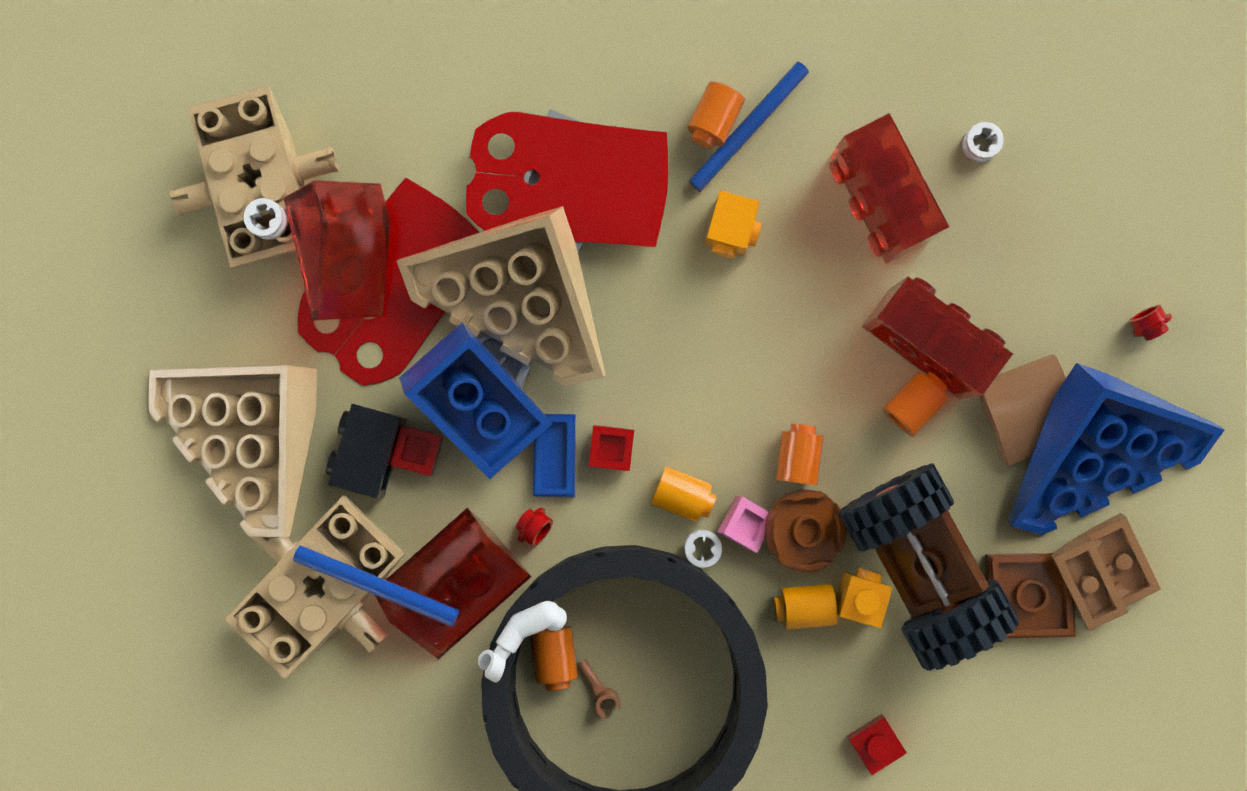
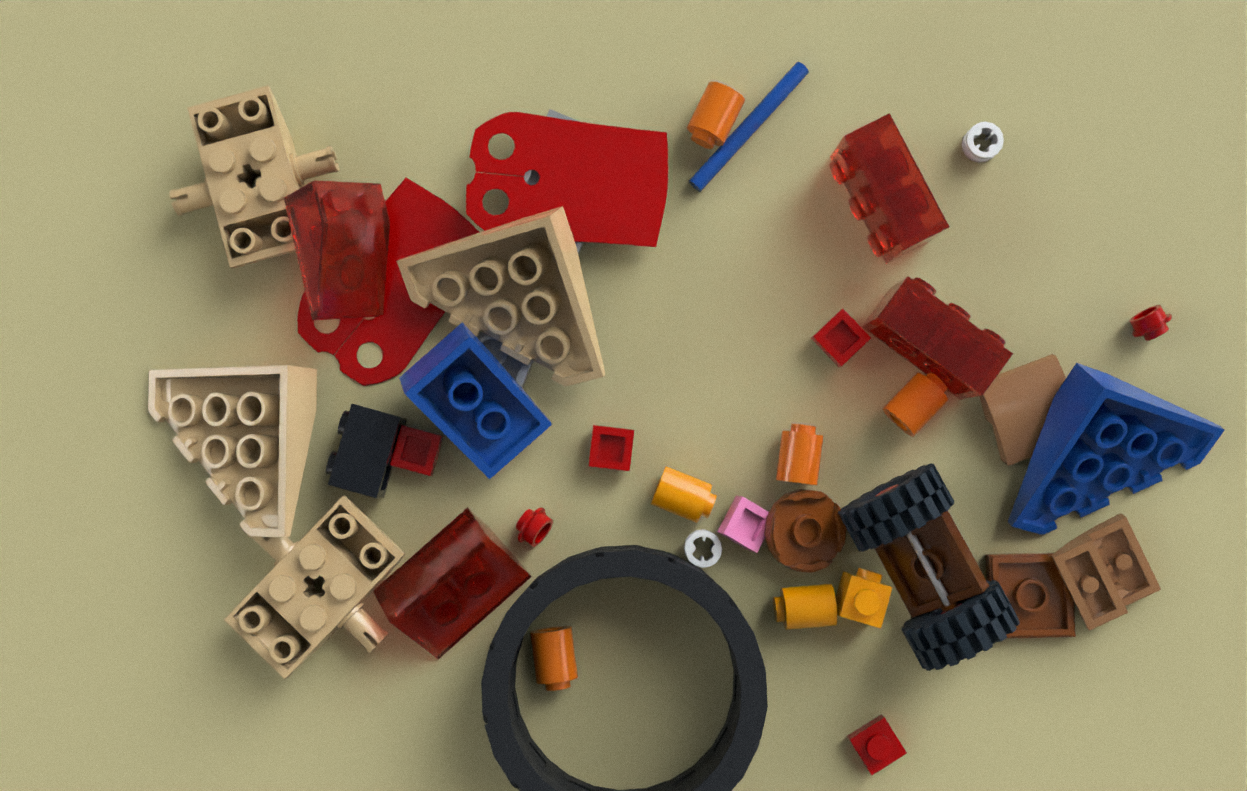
white bush [244,198,288,240] -> none
blue bar [293,545,460,627] -> none
white arm [478,601,567,683] -> none
blue tile [533,414,576,497] -> none
nougat hand [578,659,620,718] -> none
light orange brick [704,190,762,259] -> none
none -> red plate [811,308,871,367]

